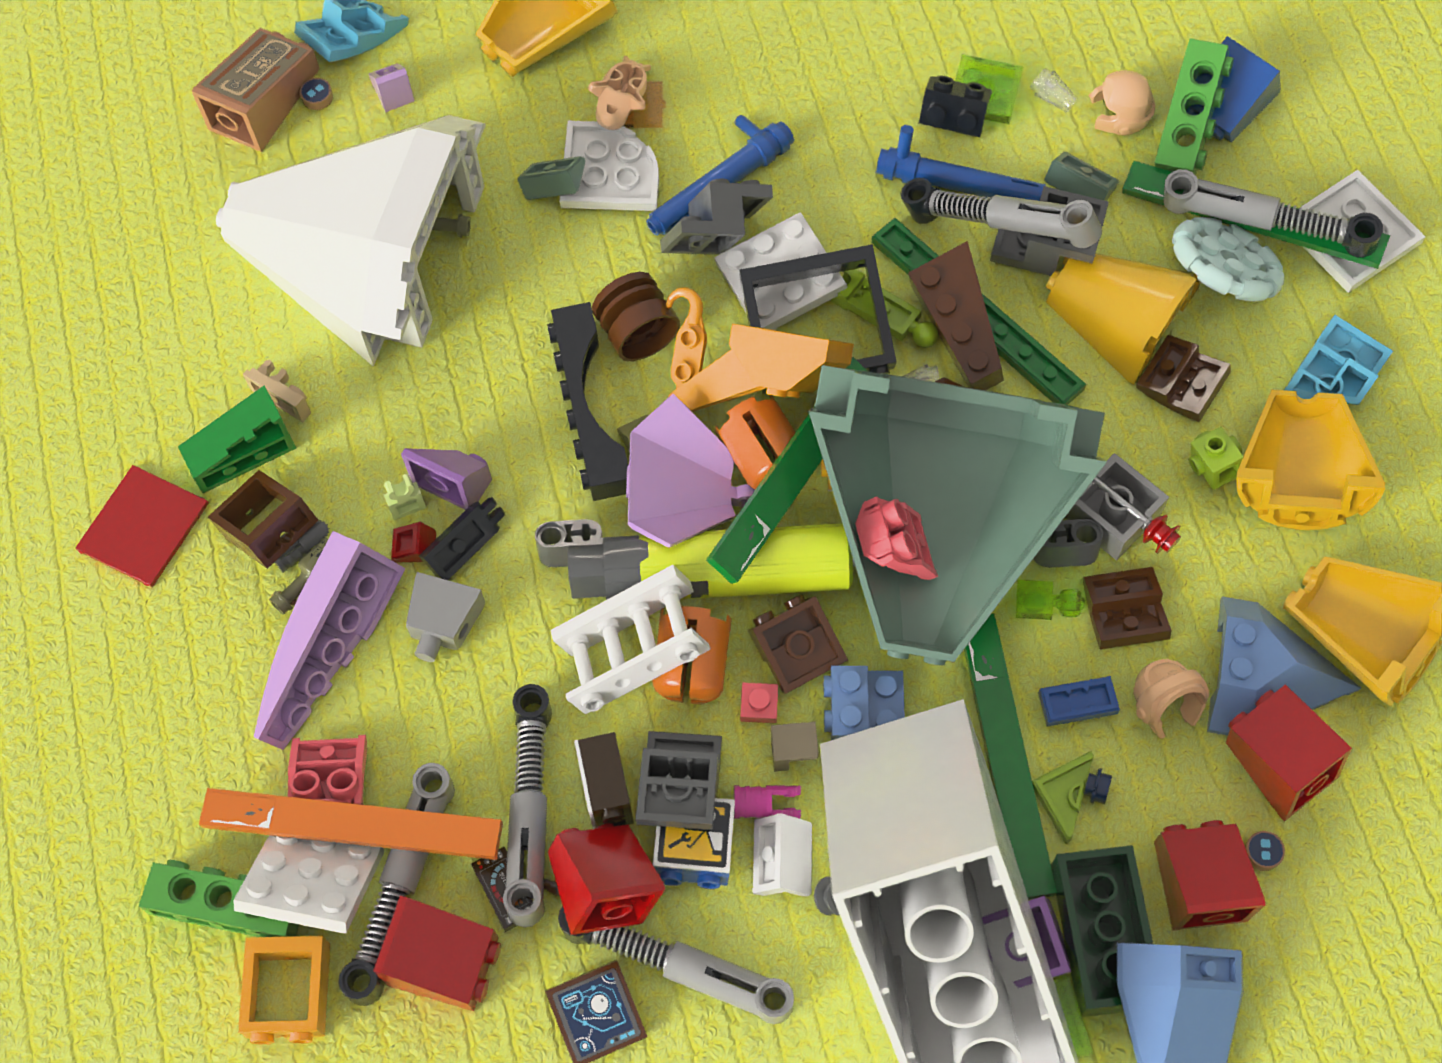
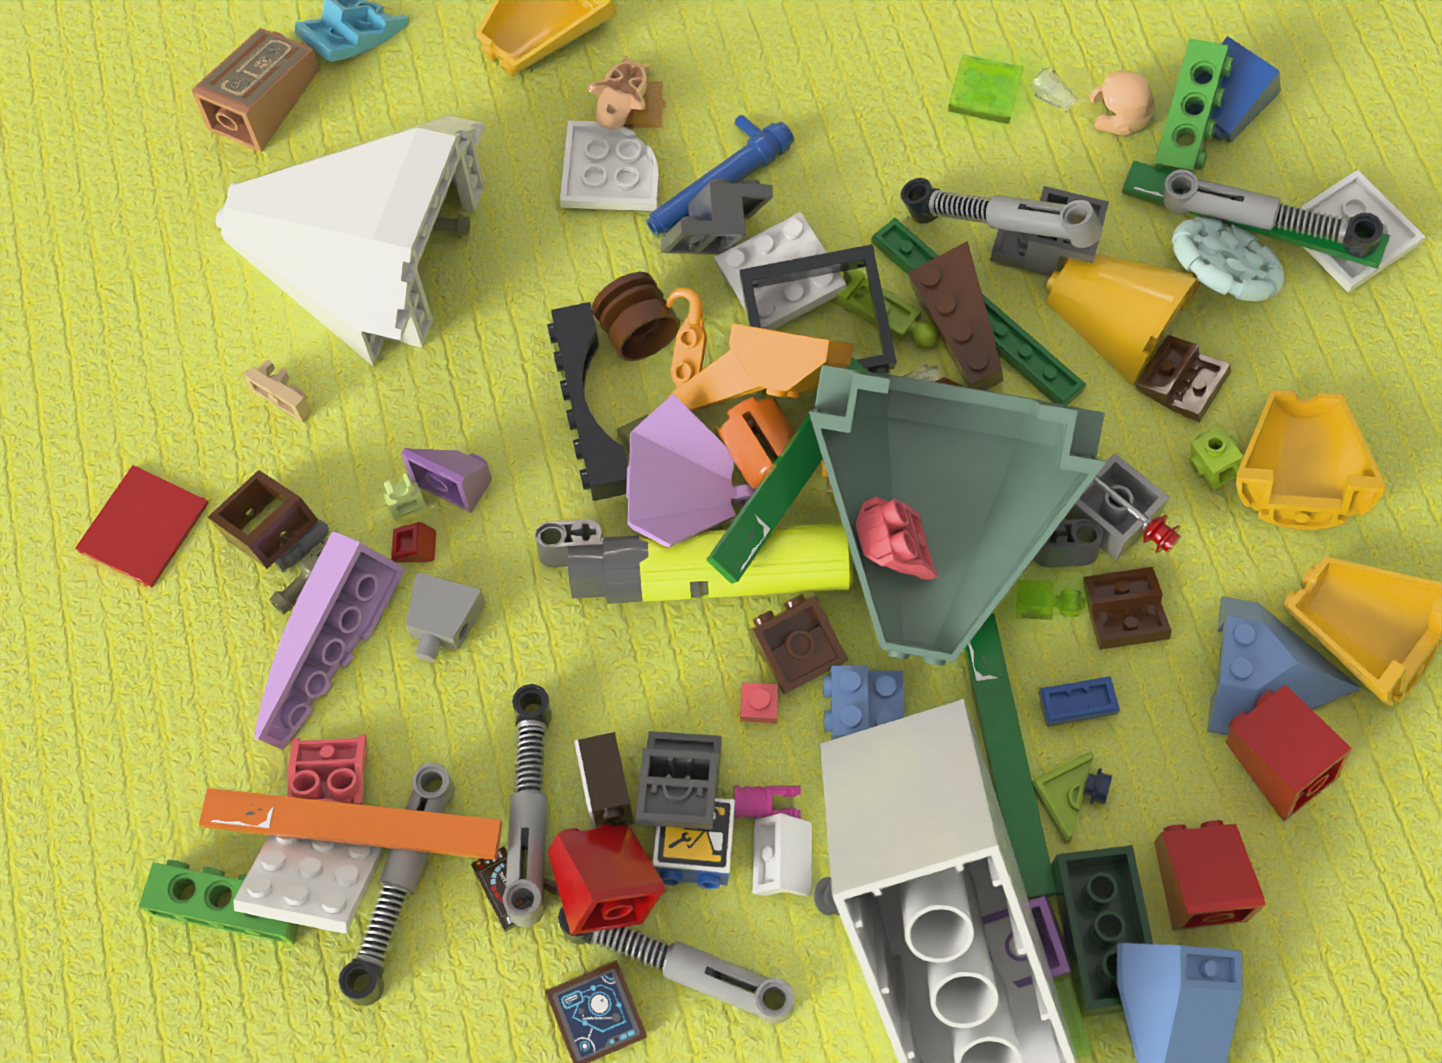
green wedge [178,385,296,493] -> none
light orange window [238,936,330,1045] -> none
tile [300,78,333,110] -> none
lavender slope [368,63,414,112] -> none
red slope [373,895,501,1011] -> none
black hinge [419,497,505,580] -> none
sand green slope [517,156,586,200] -> none
white fence [551,565,711,715] -> none
orange cylinder [652,606,732,704] -> none
dark tan panel [771,722,819,772] -> none
blue cylinder [876,125,1046,201] -> none
black bracket [919,75,992,137] -> none
sand green slope [1045,152,1119,201] -> none
light nougat helmet [1134,659,1209,739] -> none
dark blue tile [1245,831,1285,871] -> none
medium azure slope [1284,315,1393,405] -> none

